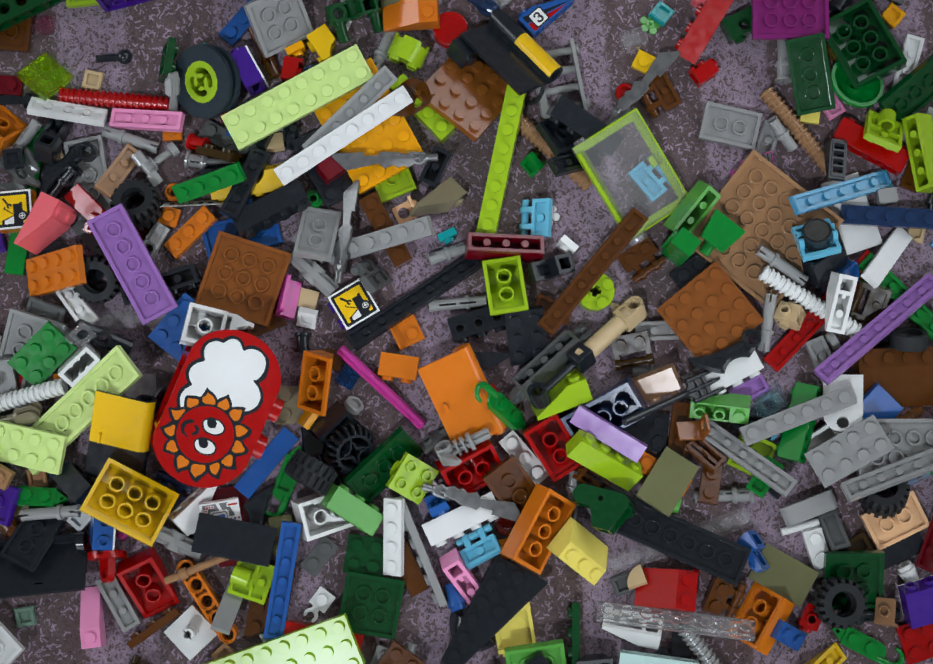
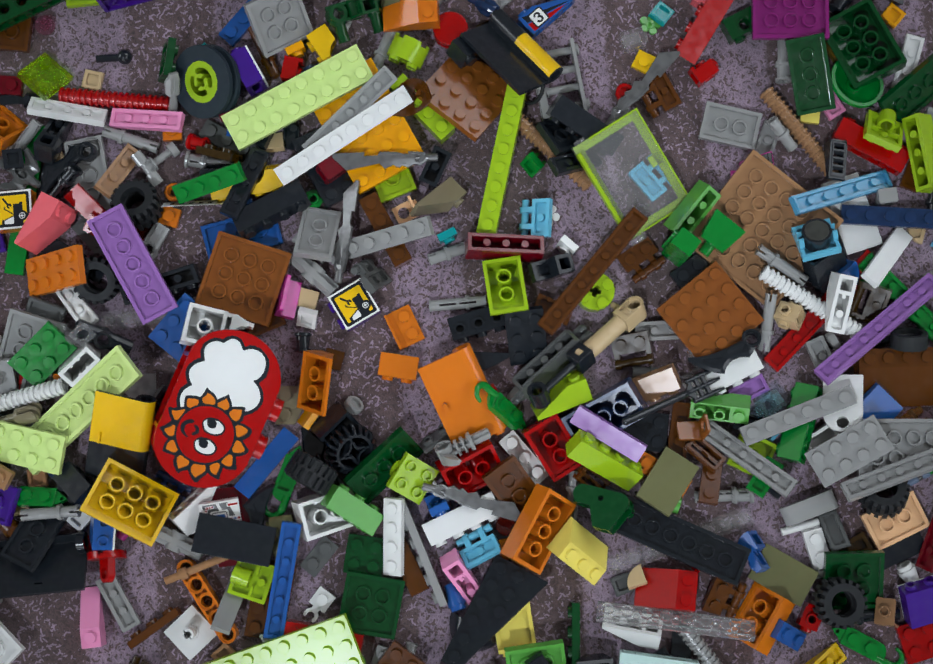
sand green tile [14,605,38,628] -> none
red slope [116,546,180,619] -> none
orange plate [164,205,218,259] -> none
clear blue tile [335,365,361,391] -> none
dark pink axle [337,345,426,430] -> none
black tile [345,256,483,351] -> none

